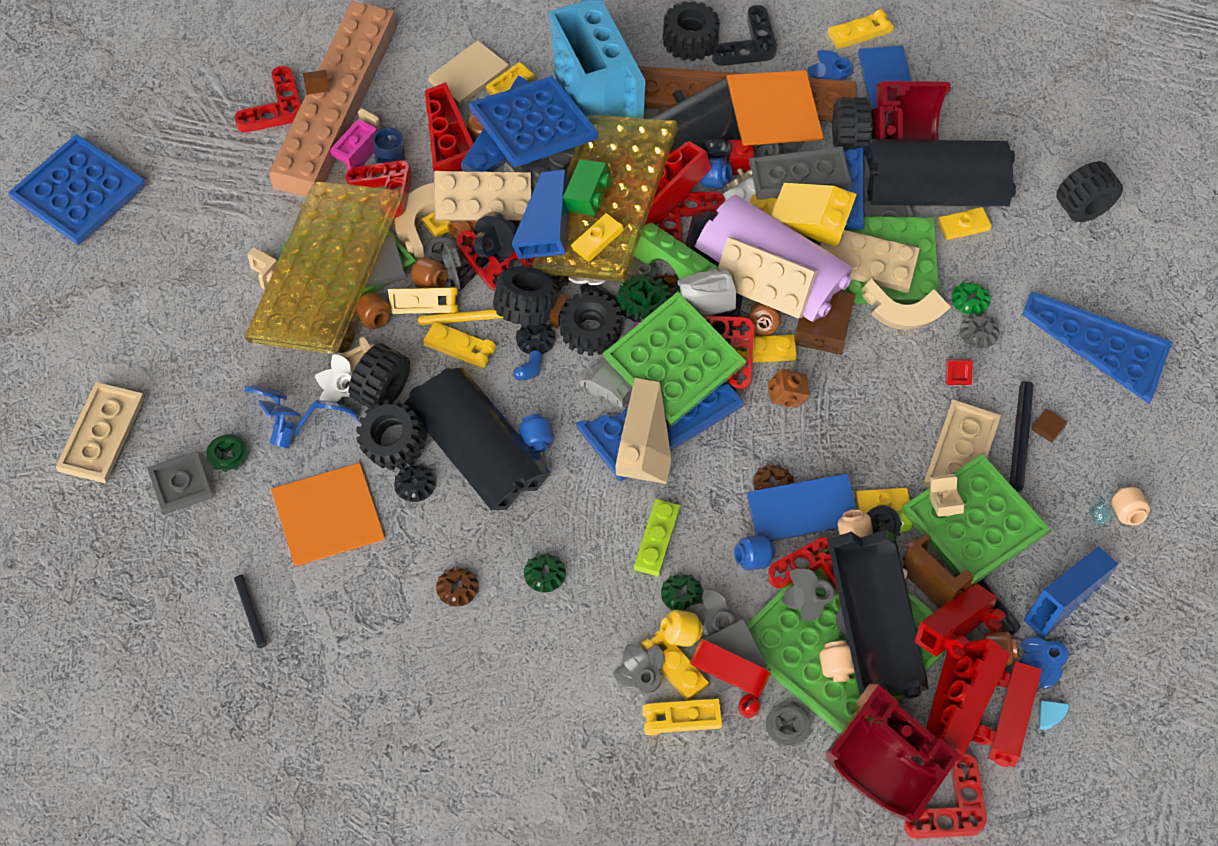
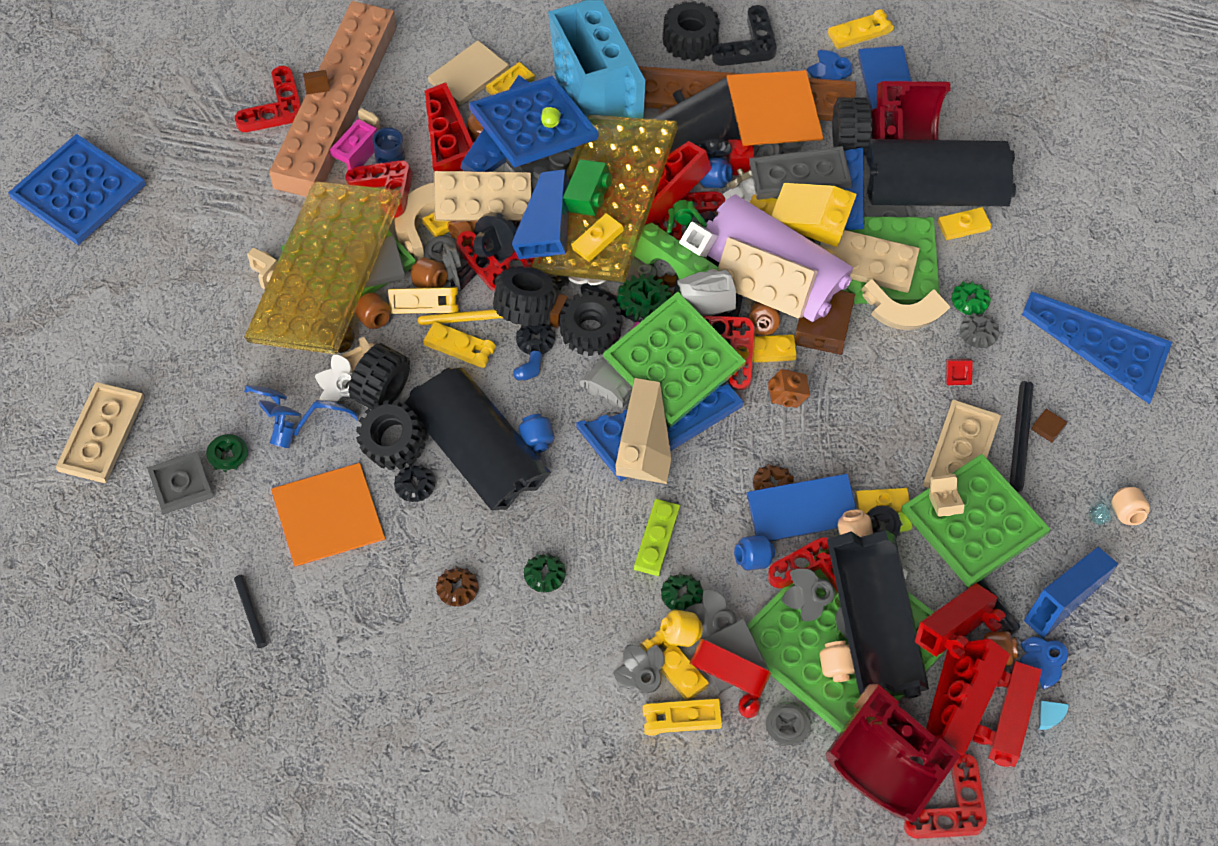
reddish brown panel [903,533,974,609] -> none
black tyre [1056,161,1123,223] -> none
none -> lime hinge [541,107,561,128]
none -> green plant [667,200,707,234]
none -> white brick [679,222,718,257]

